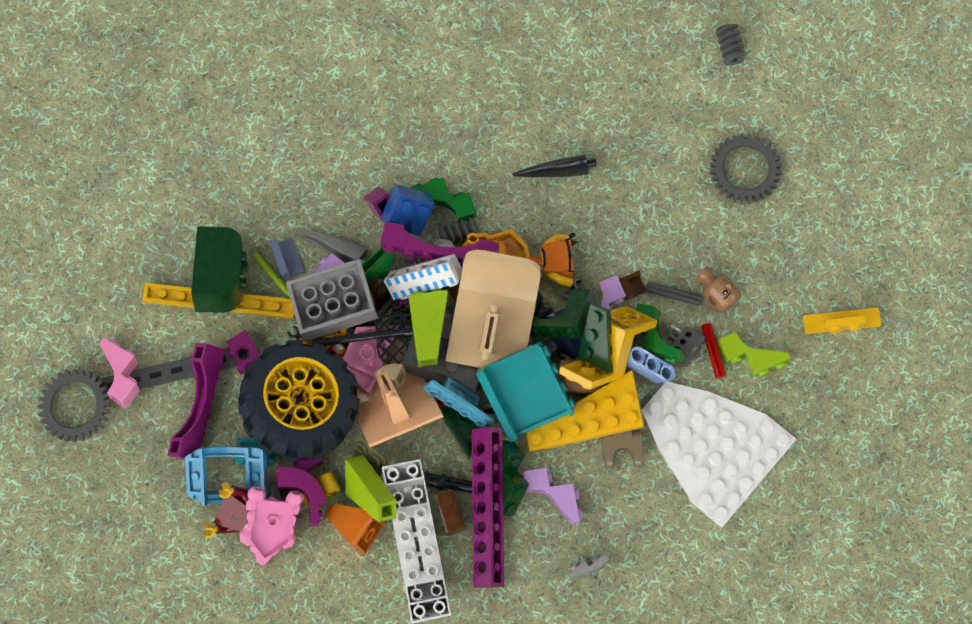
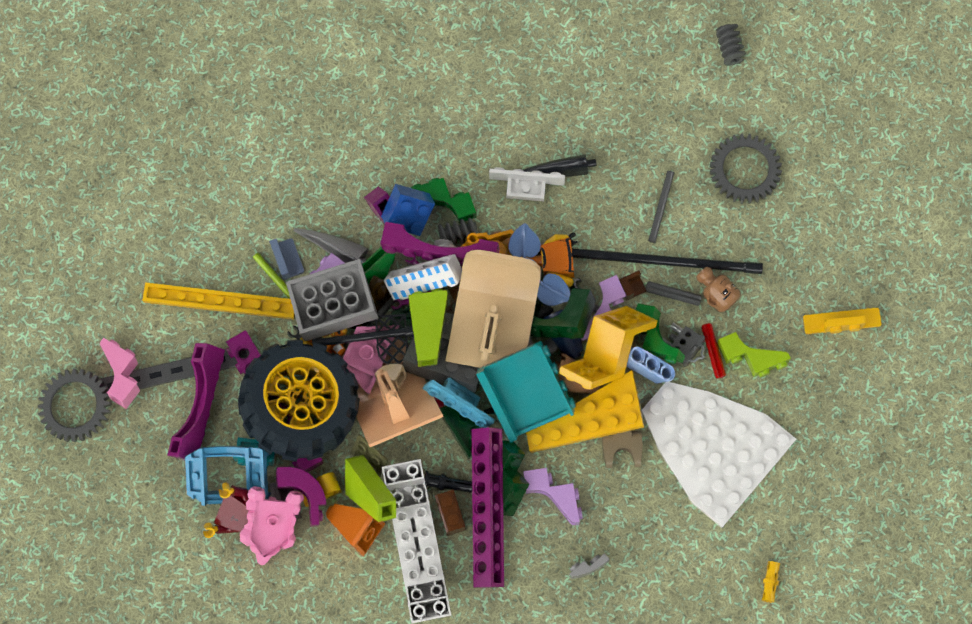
dark green brick [191,226,248,313] -> none
dark green wing [577,303,613,373] -> none
none -> white bracket [489,167,565,201]
none -> medium blue plant [508,223,570,306]
none -> black piece [536,248,763,274]
none -> dark grey bar [648,171,674,243]
none -> yellow pin [762,561,780,603]

